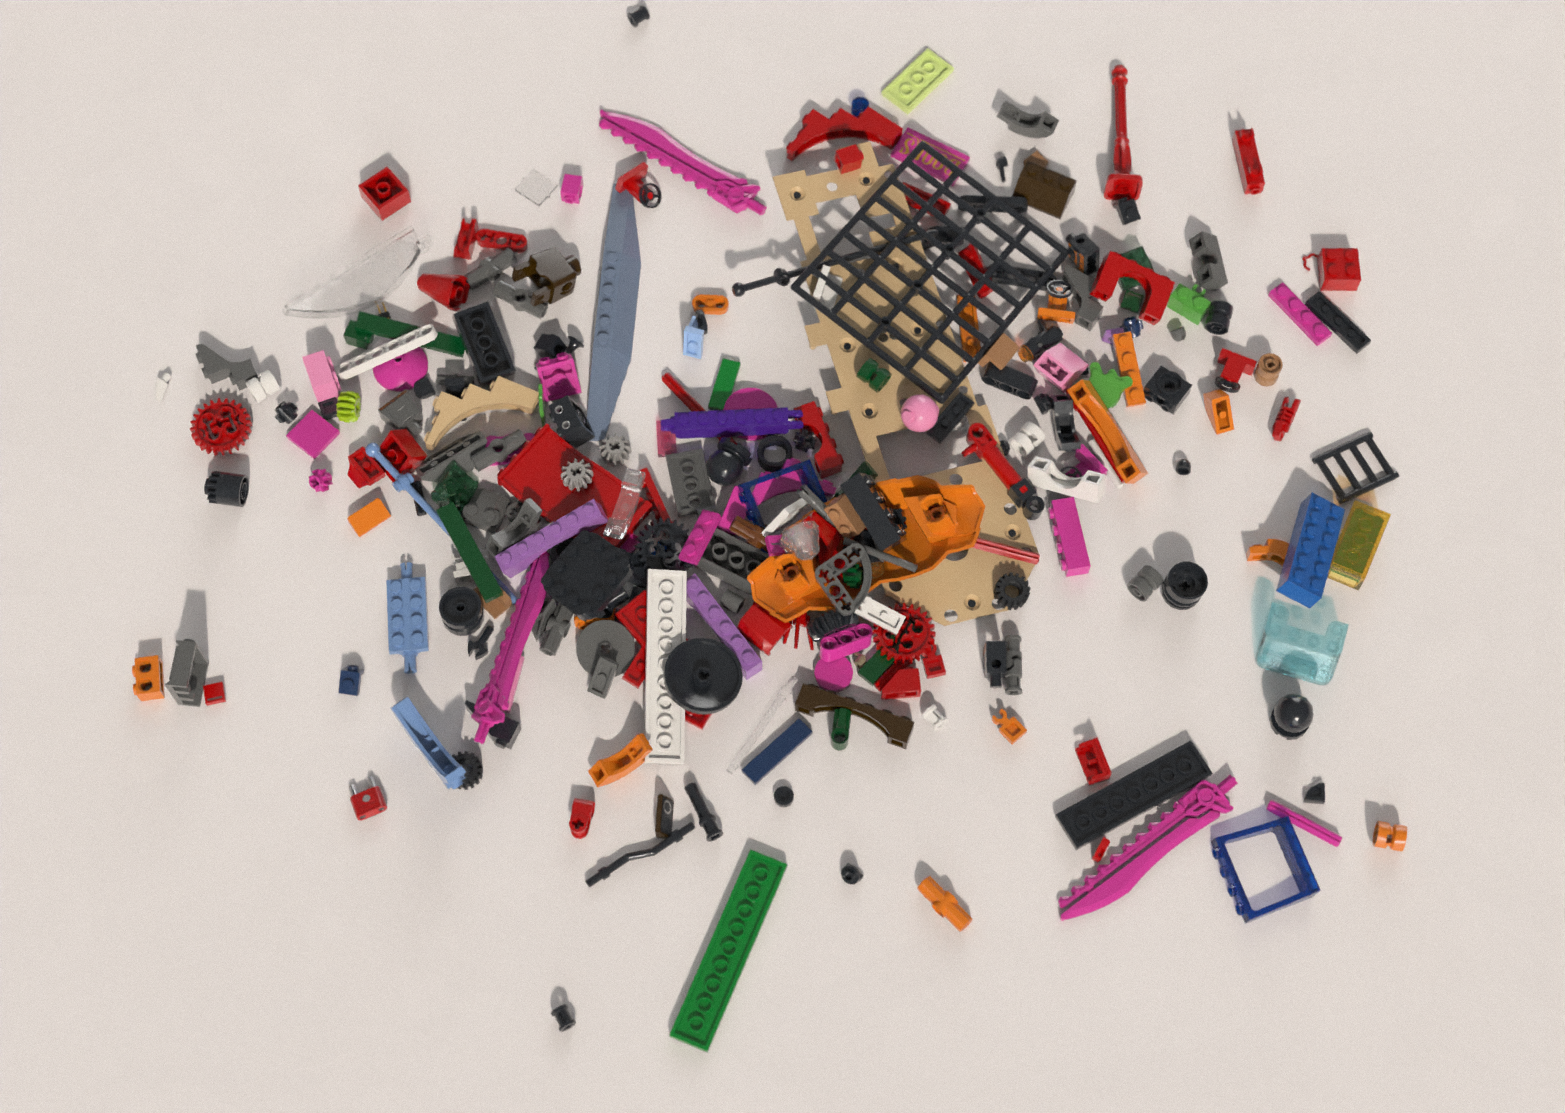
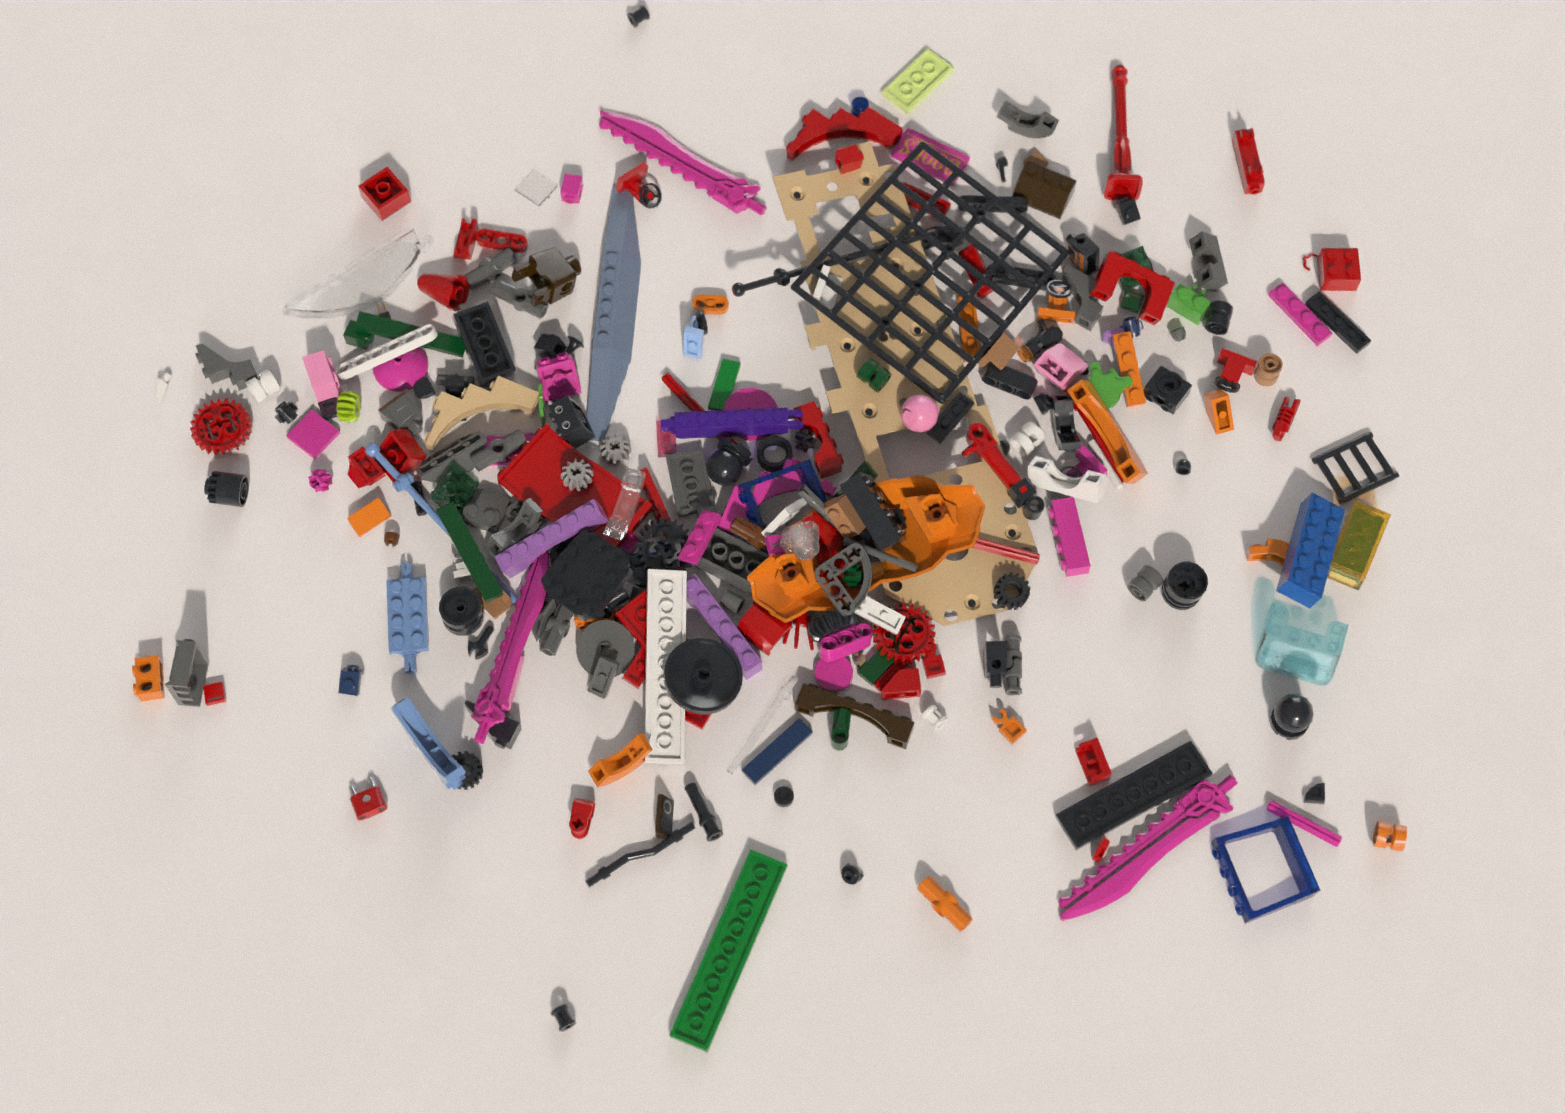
none -> reddish brown hinge [384,532,400,547]

